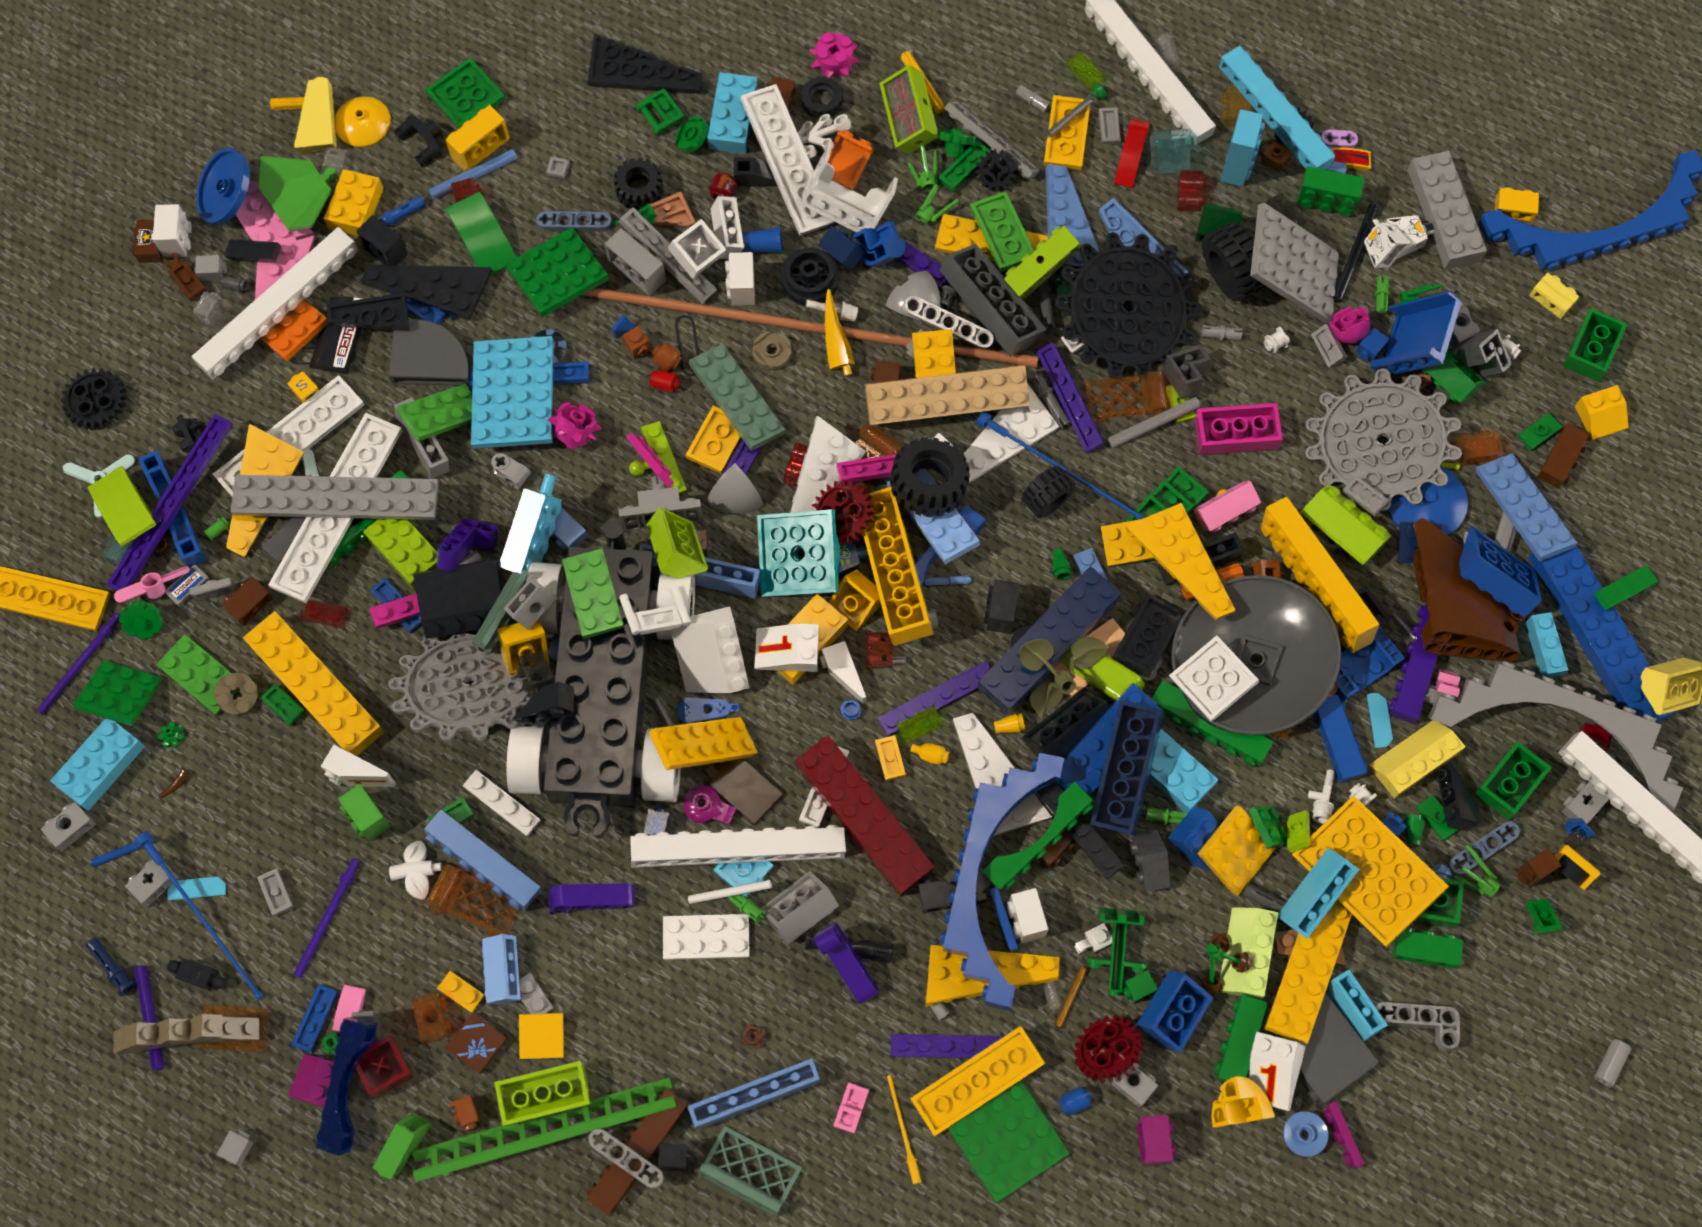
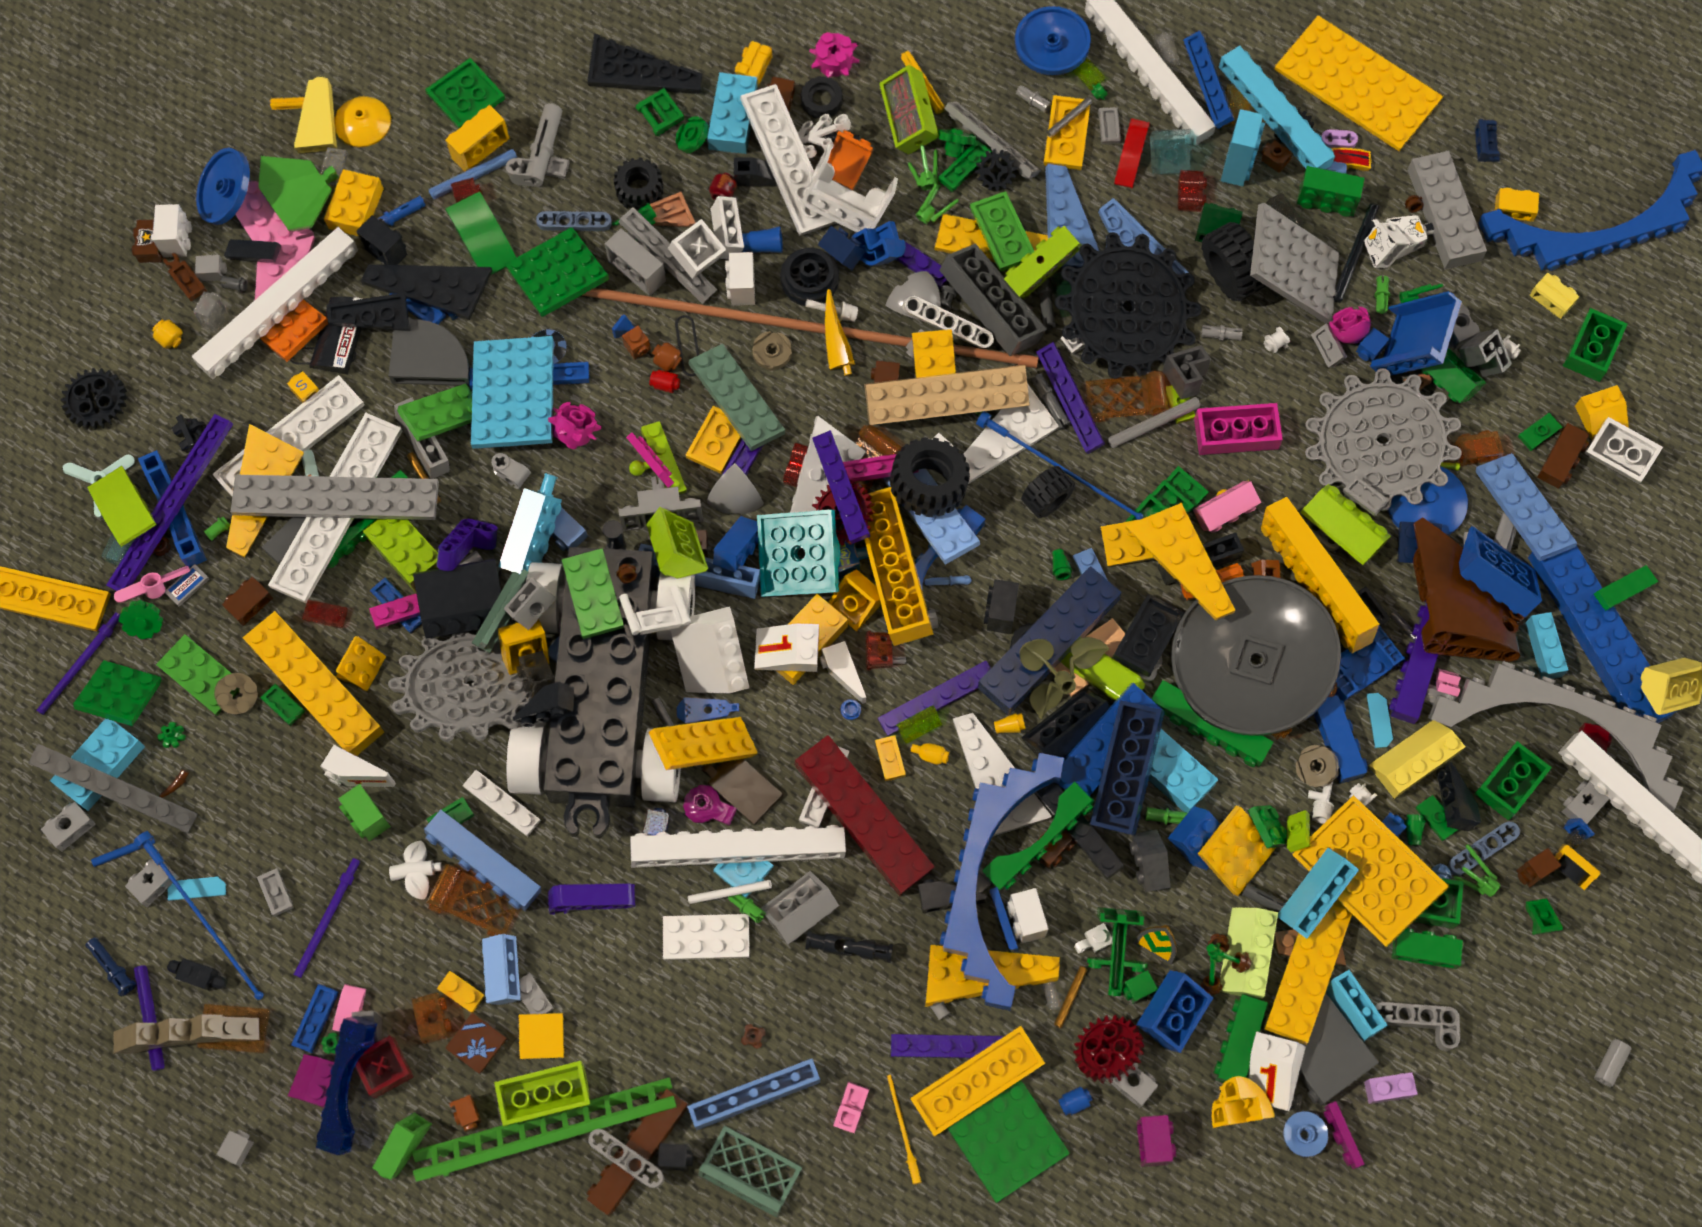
light grey plate [189,578,236,601] -> none
black connector [392,114,442,167] -> none
dark purple beam [814,922,879,1004] -> none
white plate [1169,636,1259,722] -> none
none -> dark grey plate [28,744,198,833]
none -> yellow head [152,320,183,349]
none -> yellow bracket [336,636,386,691]
none -> pearl gold bar [407,452,441,504]
none -> light grey piece [506,104,562,187]
none -> reddish brown plate [616,564,637,583]
none -> blue brick [713,516,758,572]
none -> yellow brick [735,41,772,86]
none -> dark purple plate [812,430,870,544]
none -> blue dish [1015,6,1091,75]
none -> shield [1133,925,1177,965]
none -> blue plate [1183,30,1235,129]
none -> yellow plate [1274,15,1443,151]
none -> dark tan plate [1296,745,1339,788]
none -> lavender brick [1364,1072,1417,1104]
none -> reddish brown plate [1405,195,1424,213]
none -> dark blue hinge [1475,119,1500,162]
none -> white brick [1584,417,1663,484]

